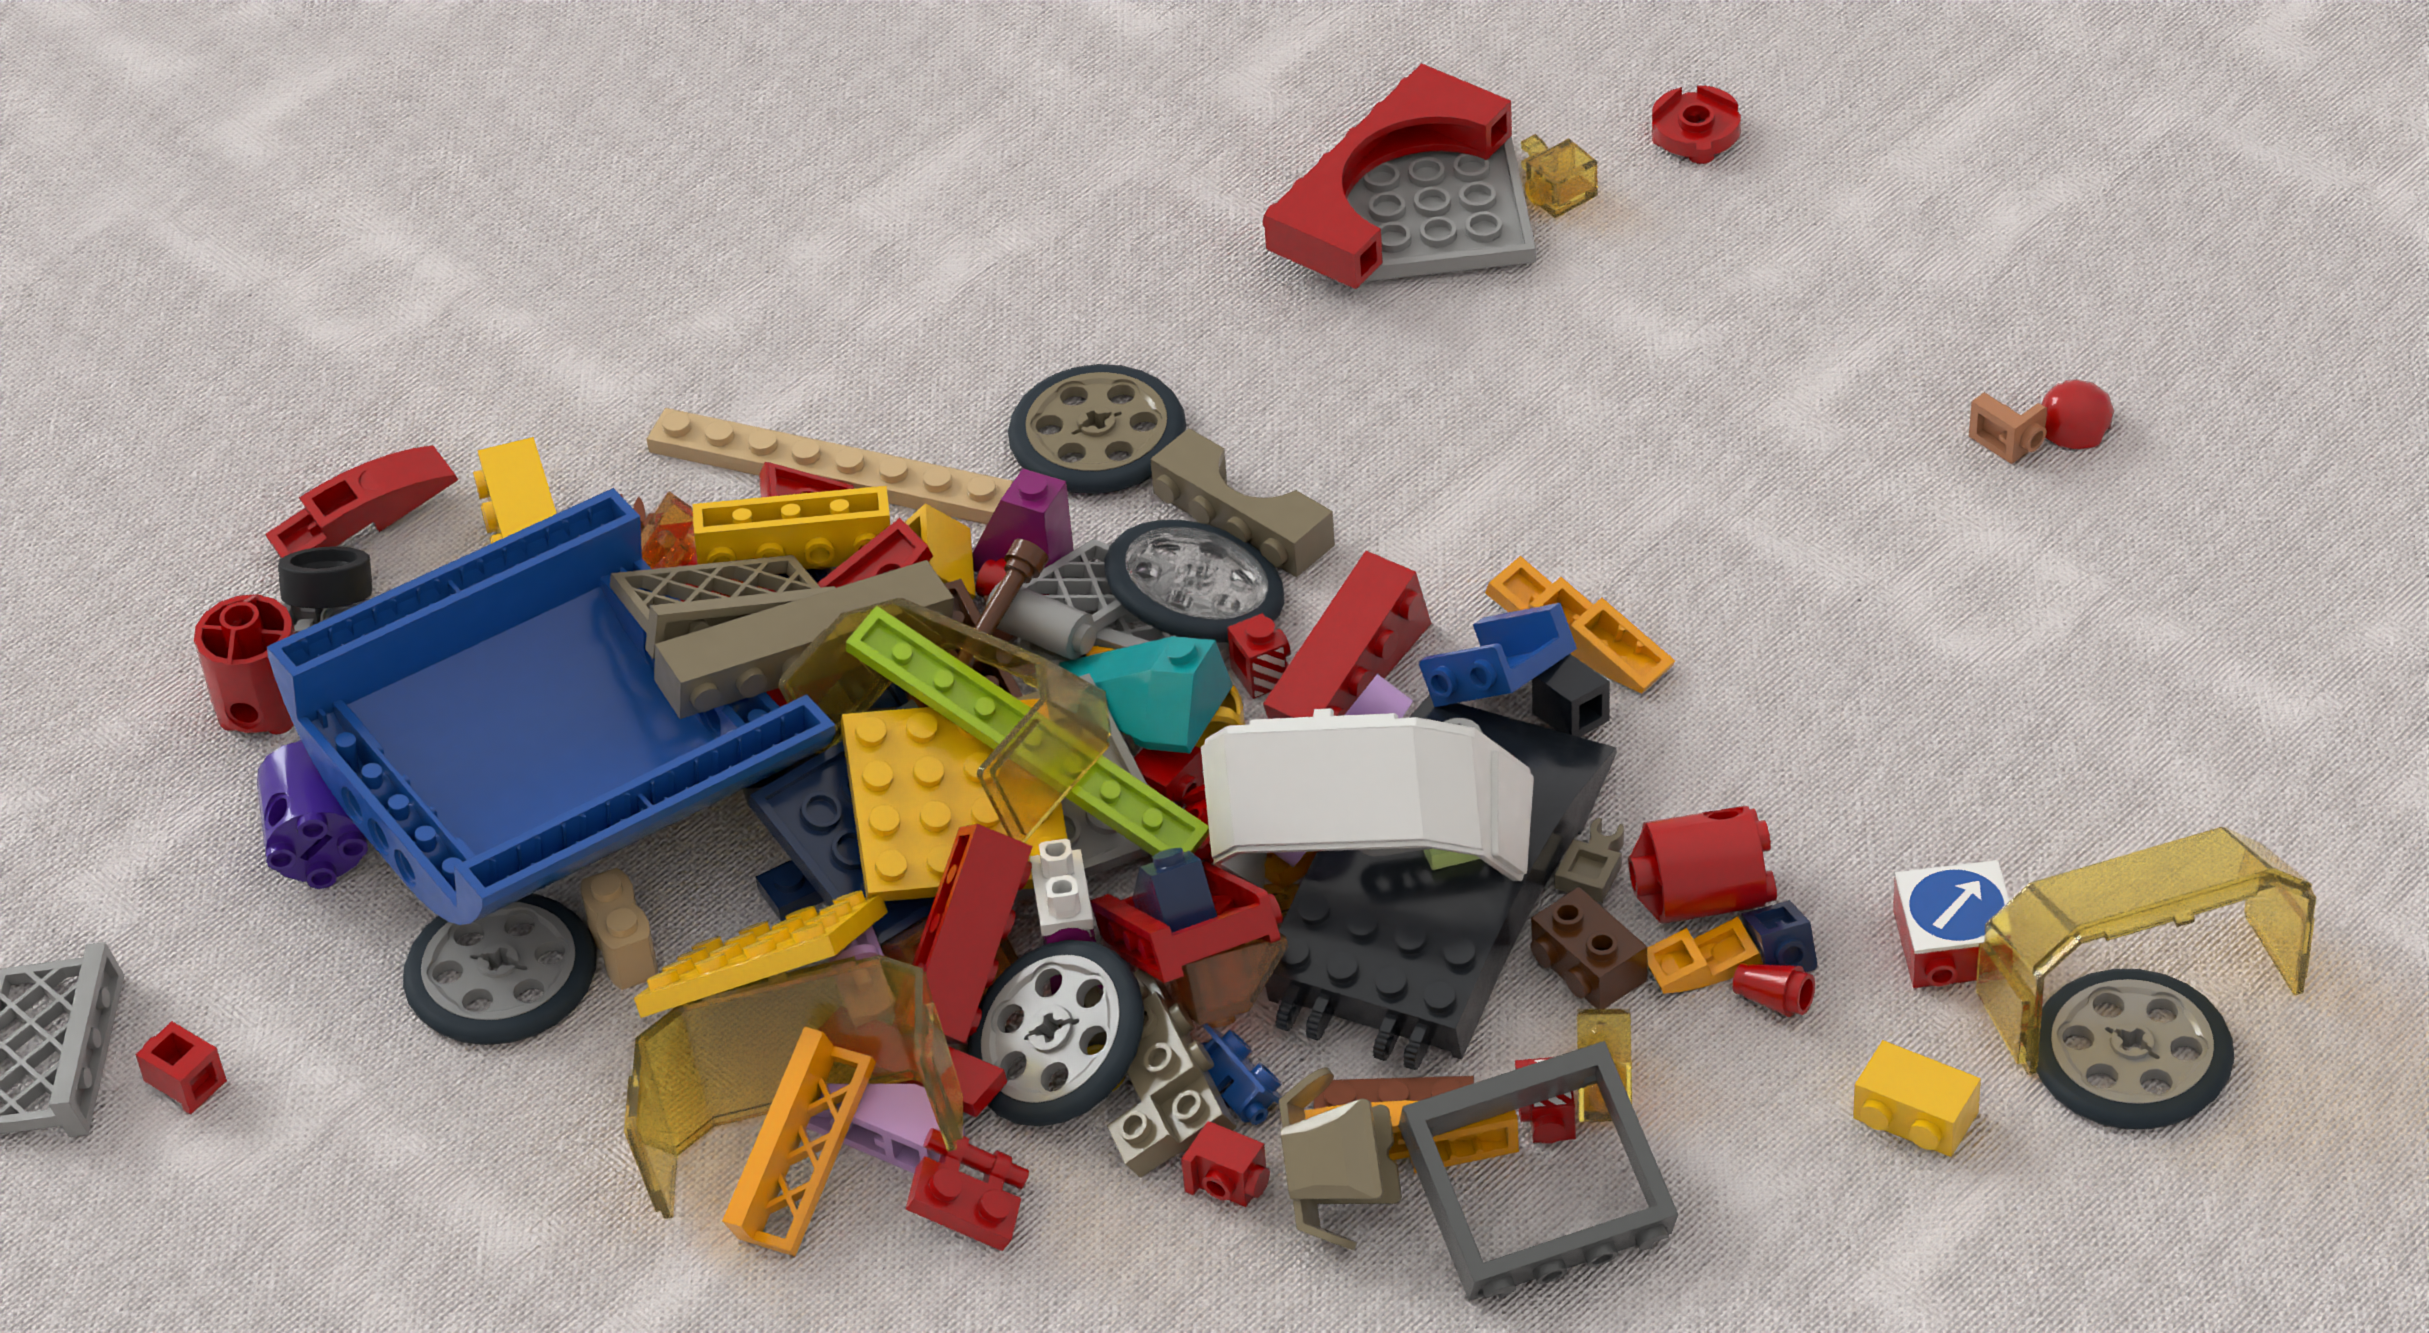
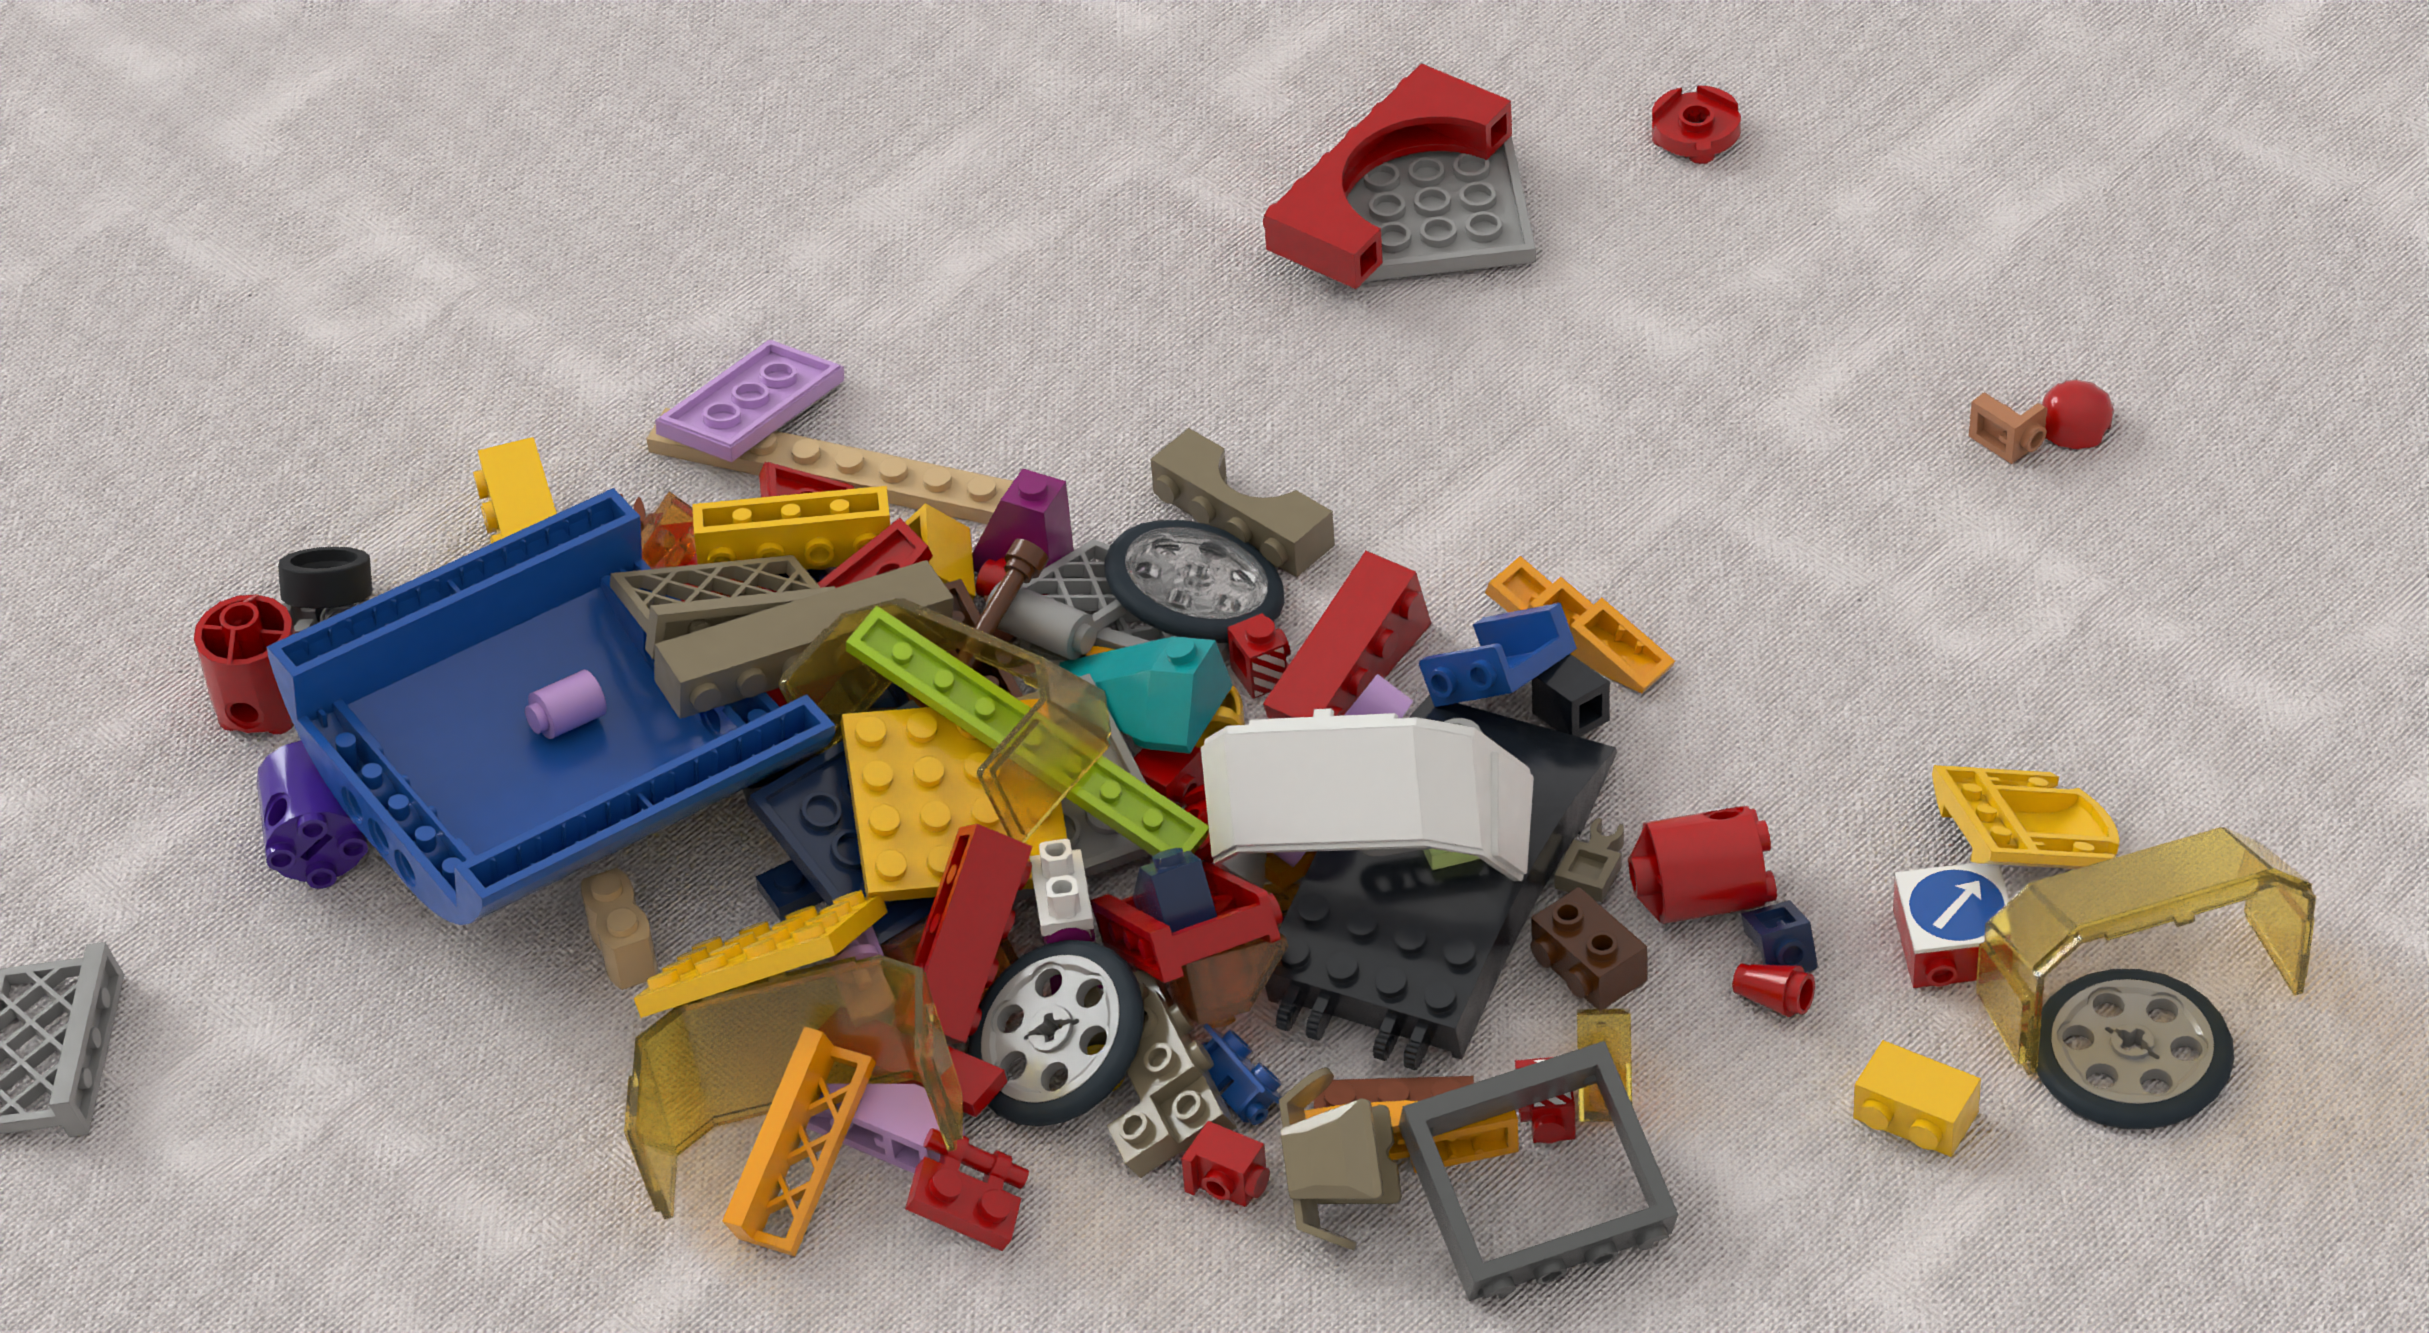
red brick [135,1021,227,1115] -> none
red slope [265,445,458,558] -> none
light grey wedge [403,893,597,1045] -> none
dark tan wedge [1008,364,1186,494] -> none
clear yellow brick [1521,134,1598,218] -> none
light orange slope [1647,917,1763,994] -> none
none -> lavender brick [525,669,607,739]
none -> lavender tile [655,339,844,462]
none -> yellow slope [1932,765,2120,870]

